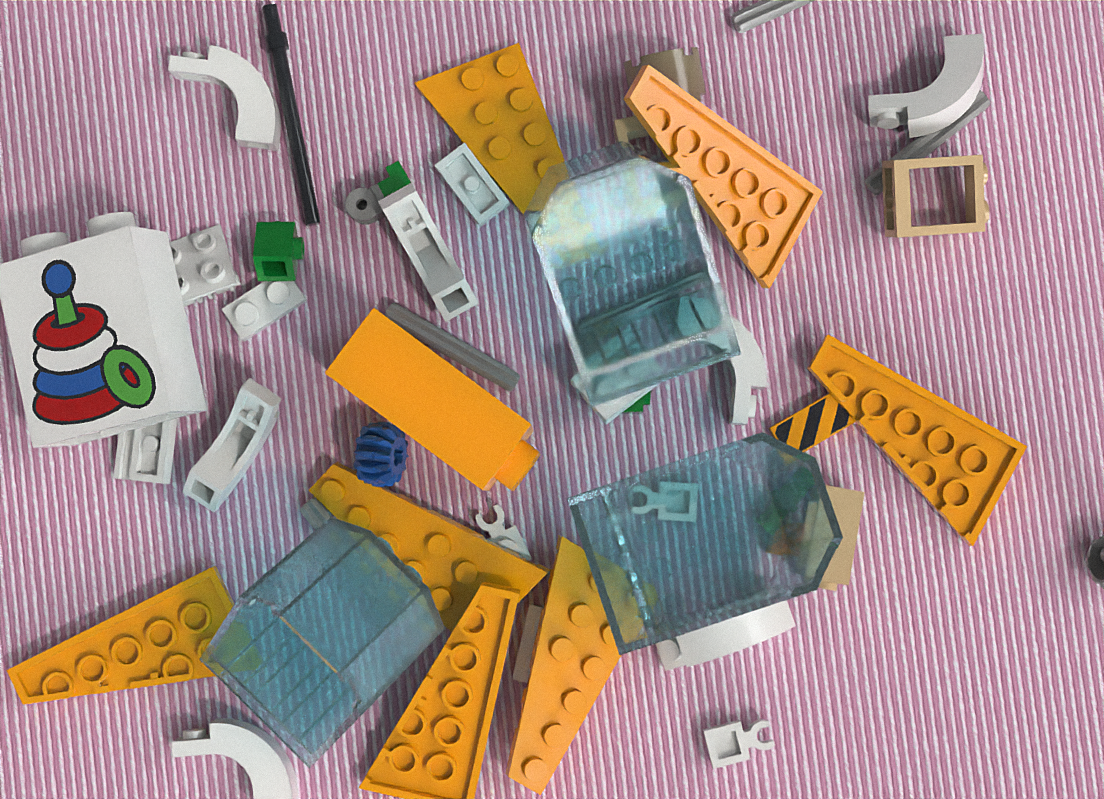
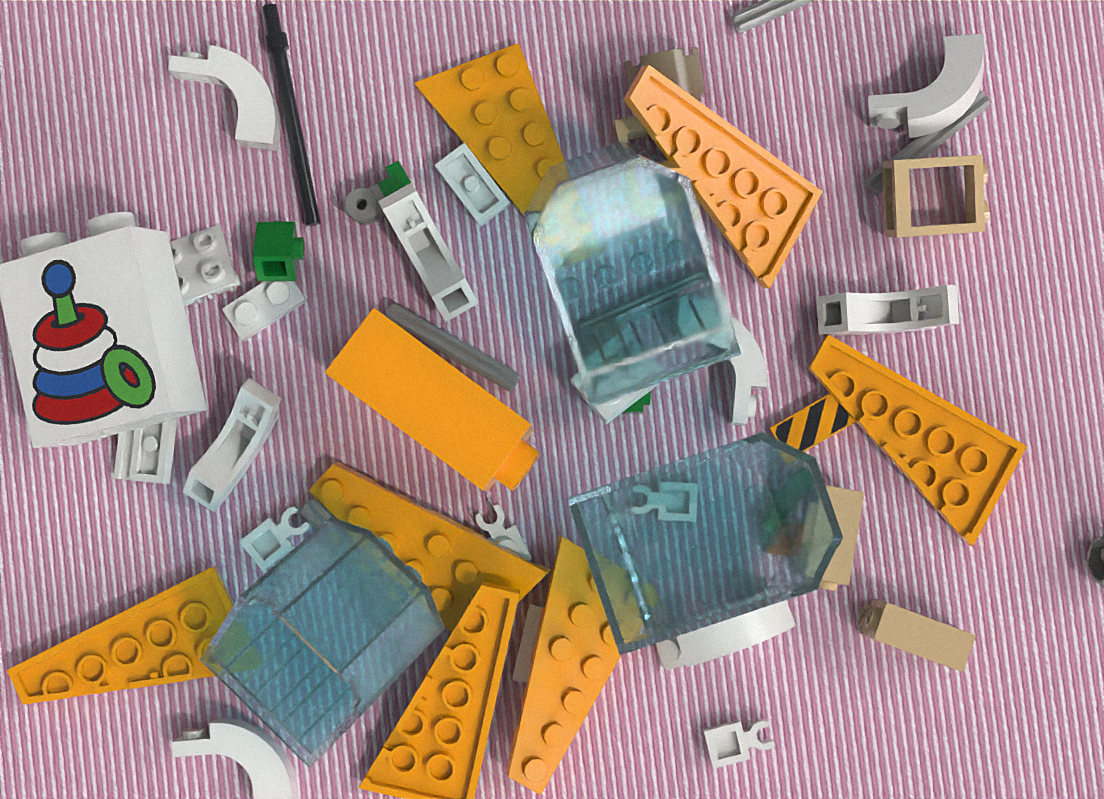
blue gear [353,421,409,487] -> none
none -> white plate [239,506,311,571]
none -> white arch [816,285,959,335]
none -> tan window [858,598,976,672]

